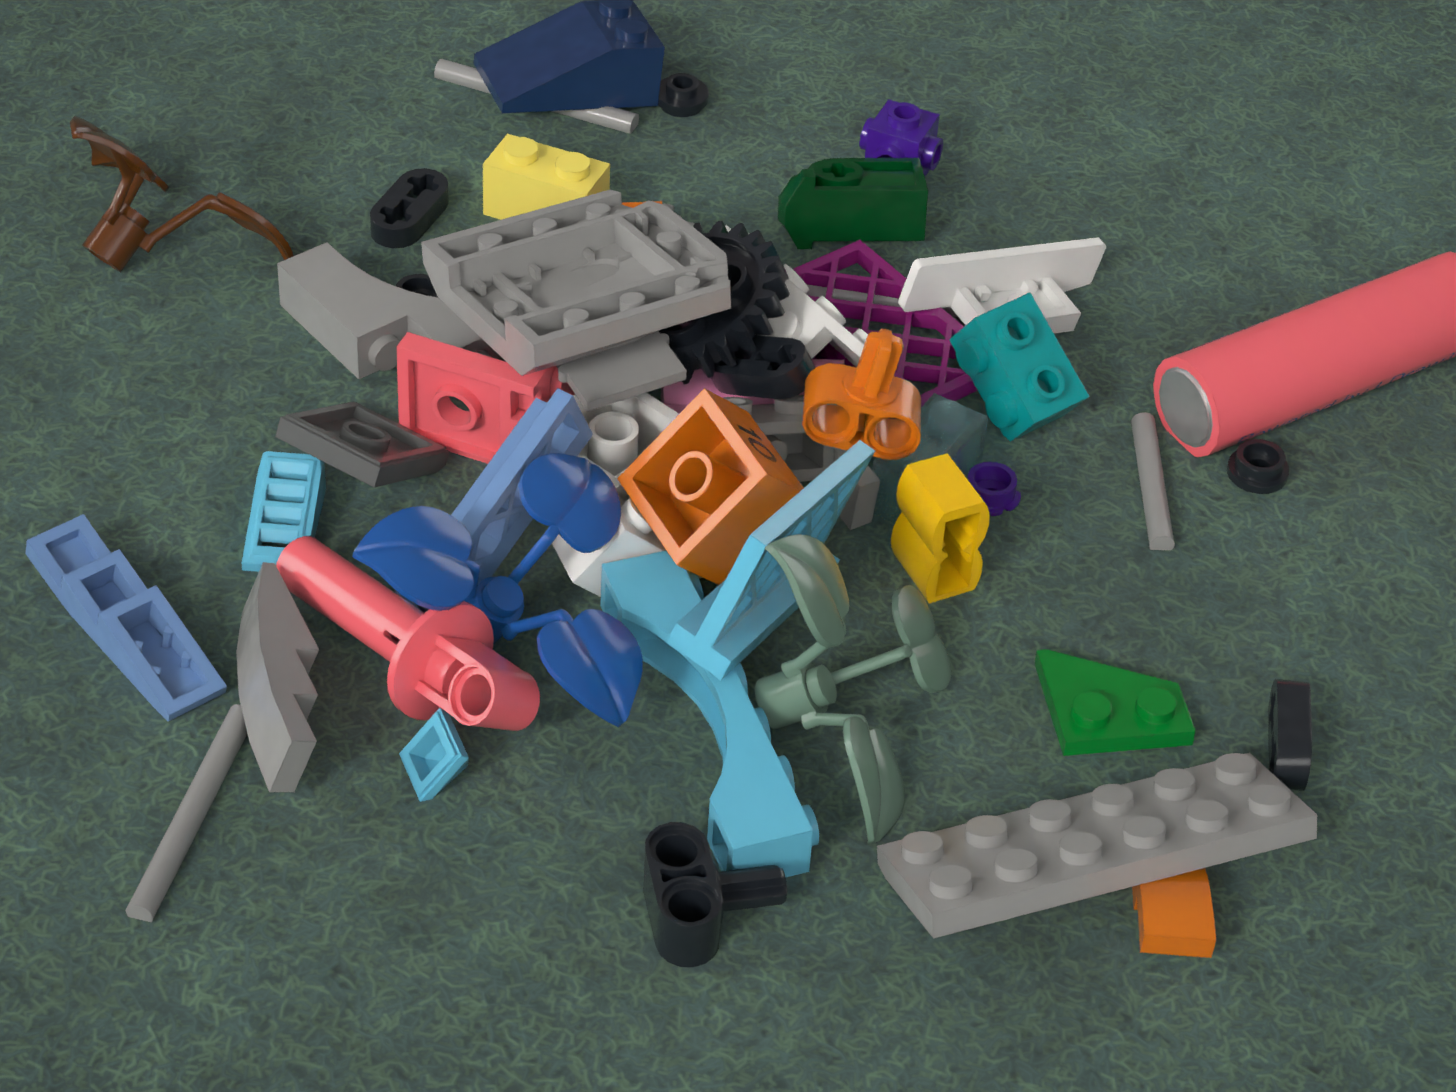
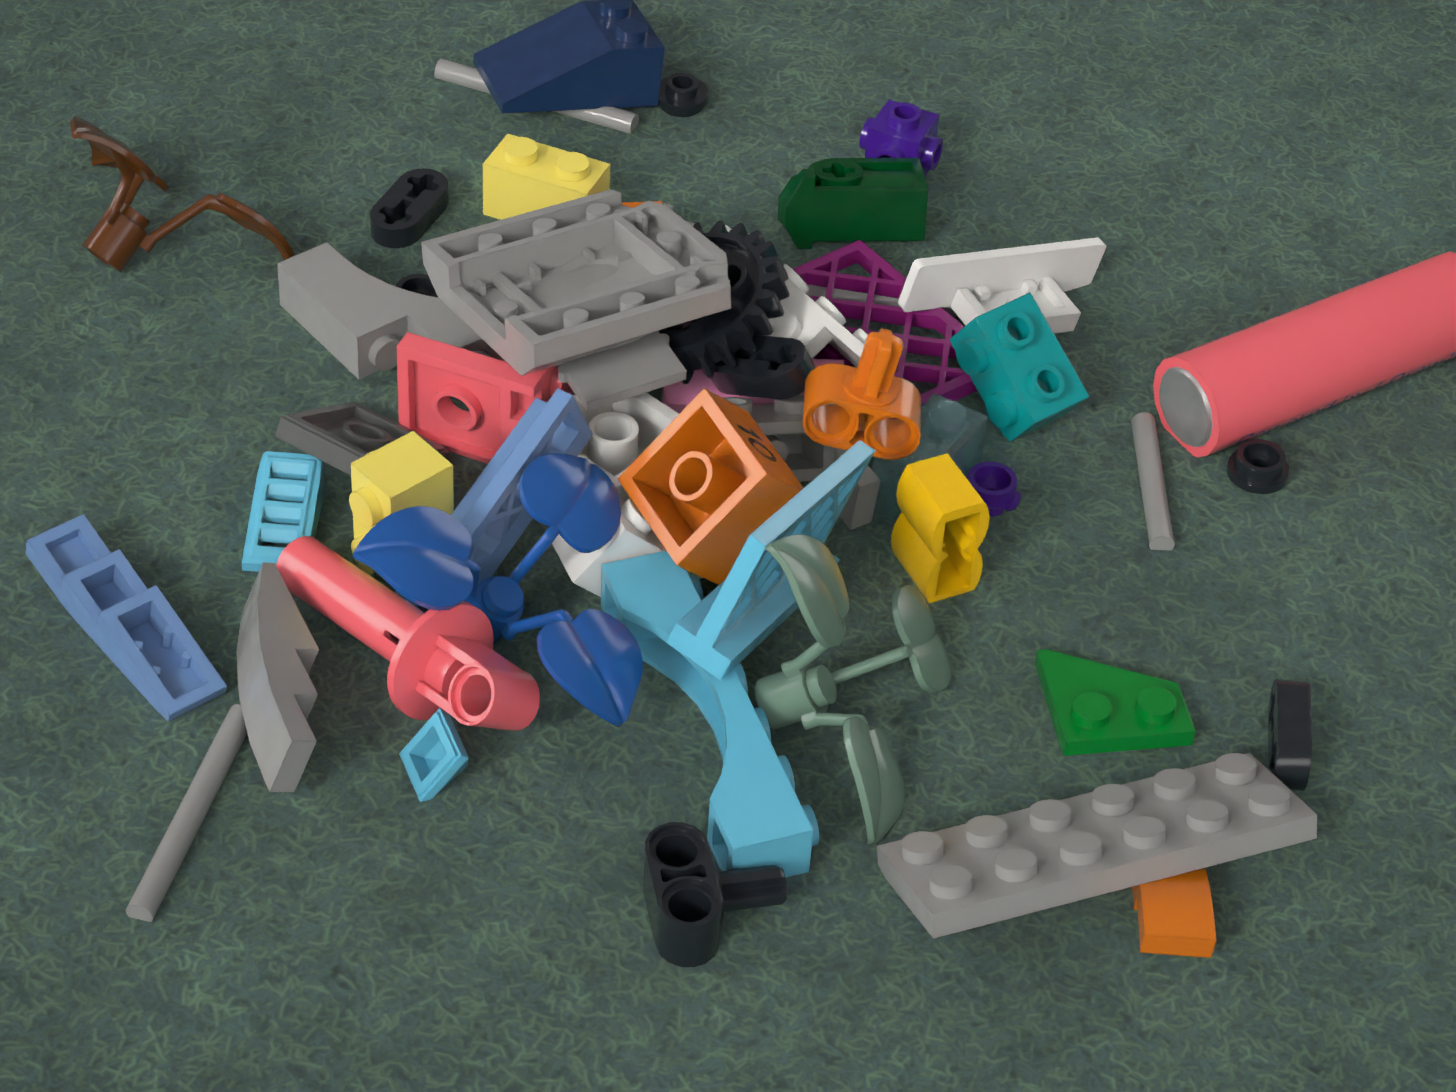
none -> light yellow brick [349,431,454,580]

